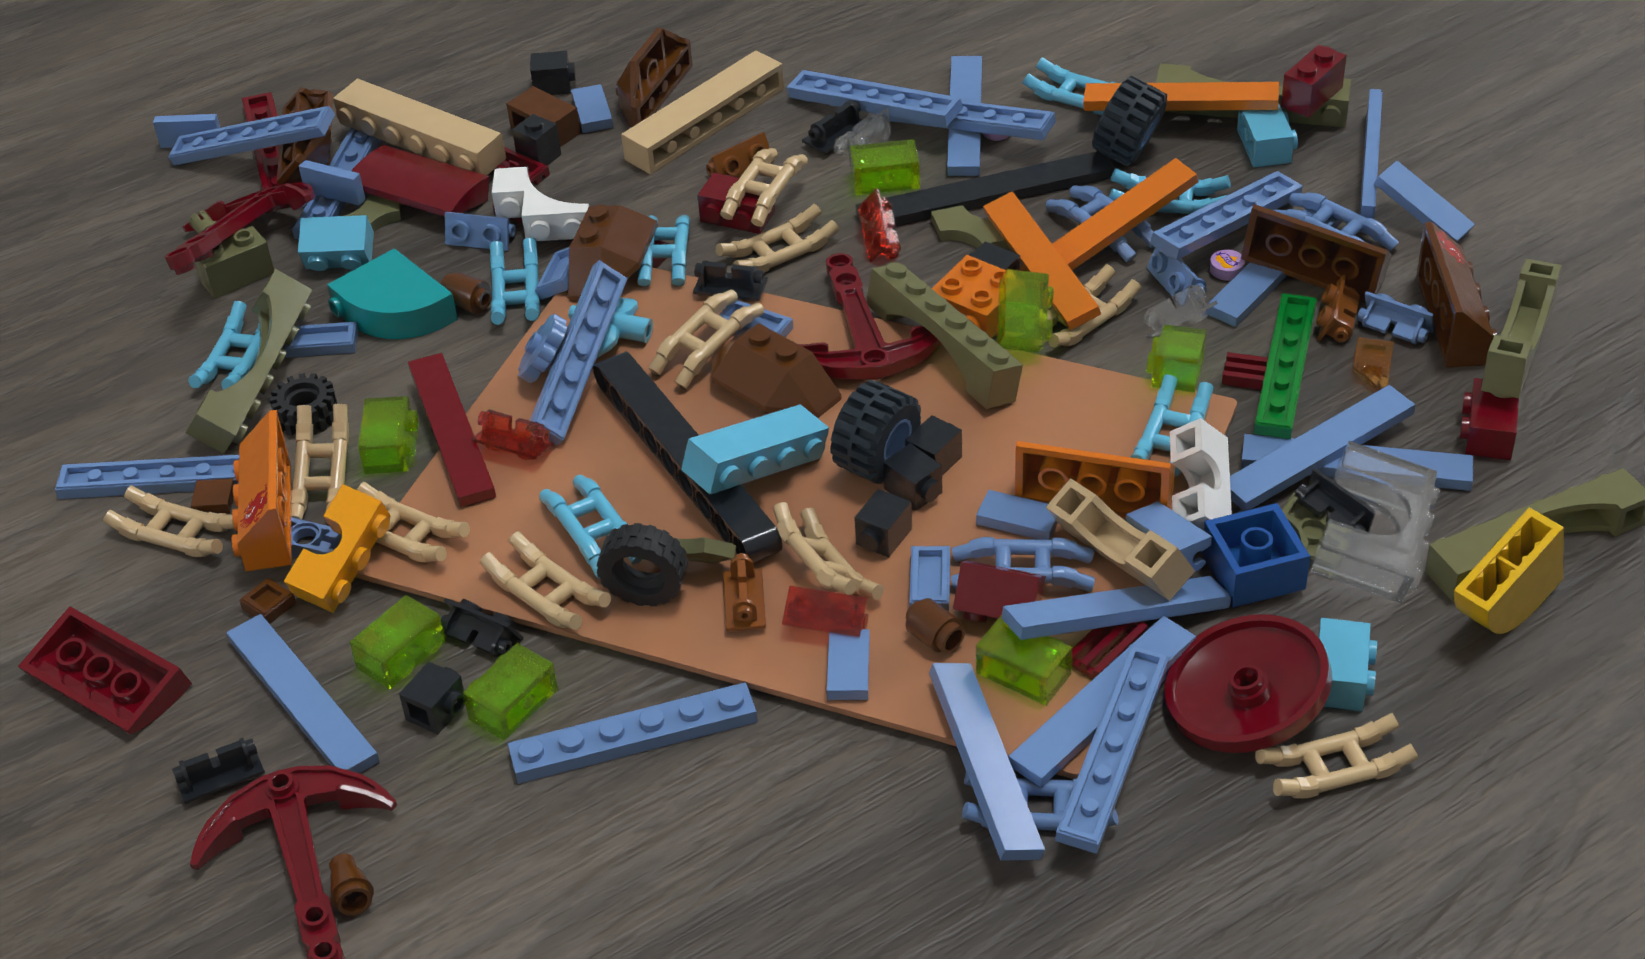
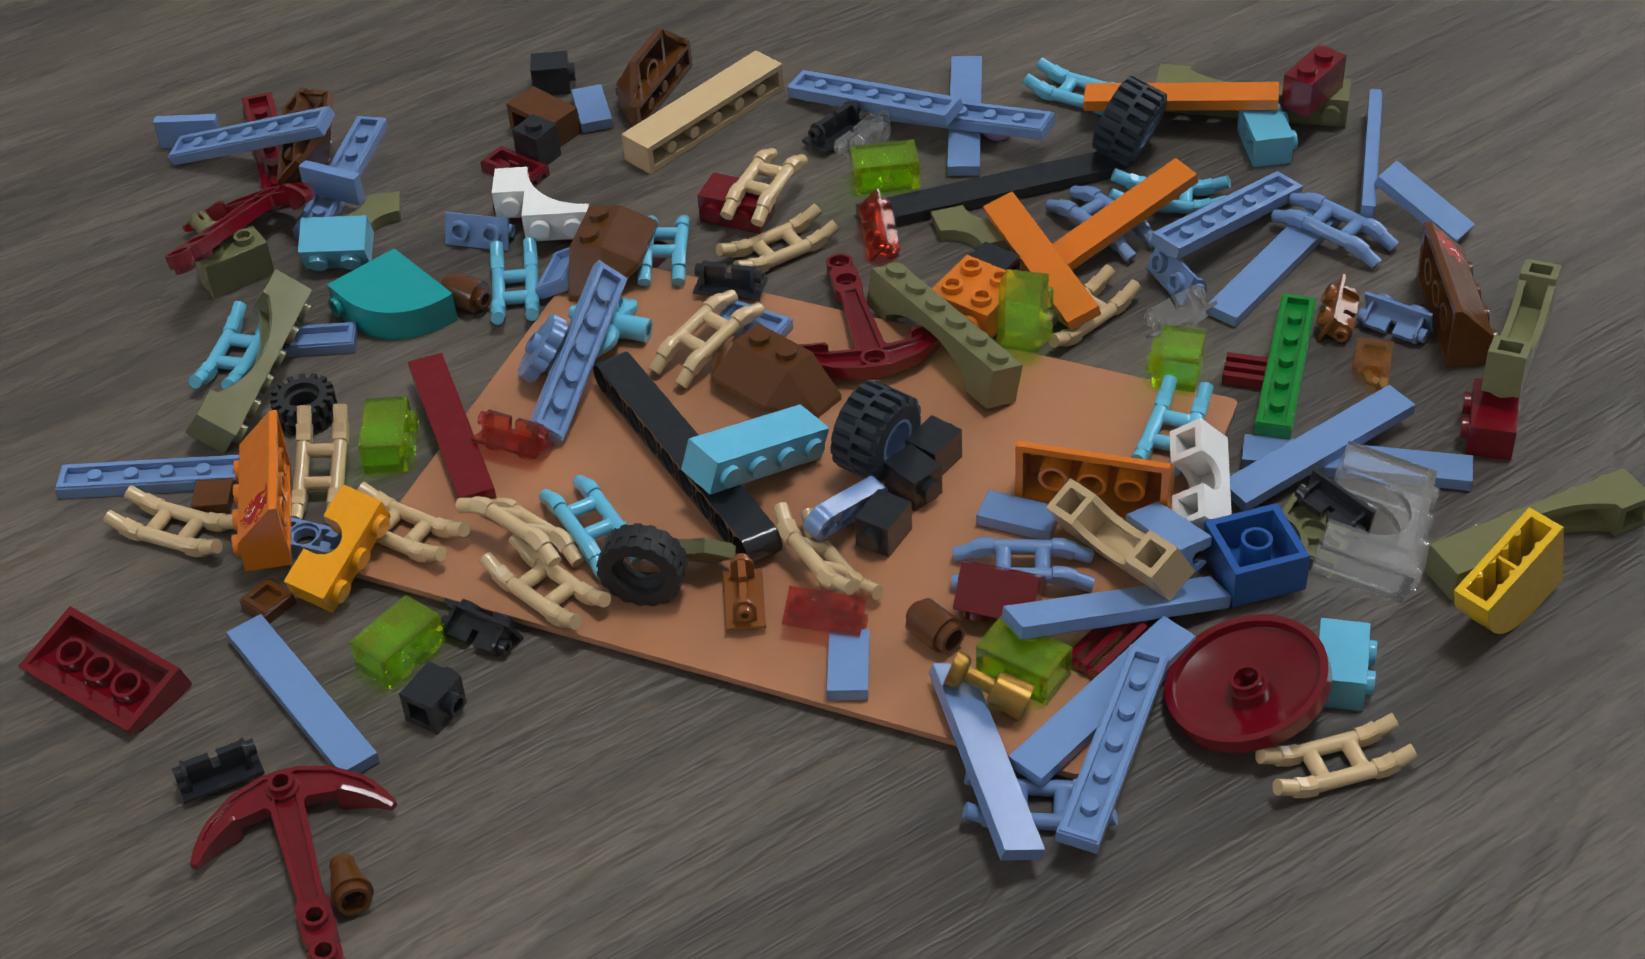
tan brick [333,78,506,175] -> none
dark red slope [351,145,489,217] -> none
clear neon green brick [463,643,558,741] -> none
medium blue plate [508,682,758,784] -> none
dark orange hinge [706,132,774,178] -> none
medium blue tile [909,546,950,611] -> none
lavender tile [1210,250,1245,281] -> none
reddish brown slope [1241,204,1392,303] -> none
none -> tan piece [455,496,585,568]
none -> medium blue beam [803,476,888,541]
none -> pearl gold piece [943,650,1035,721]

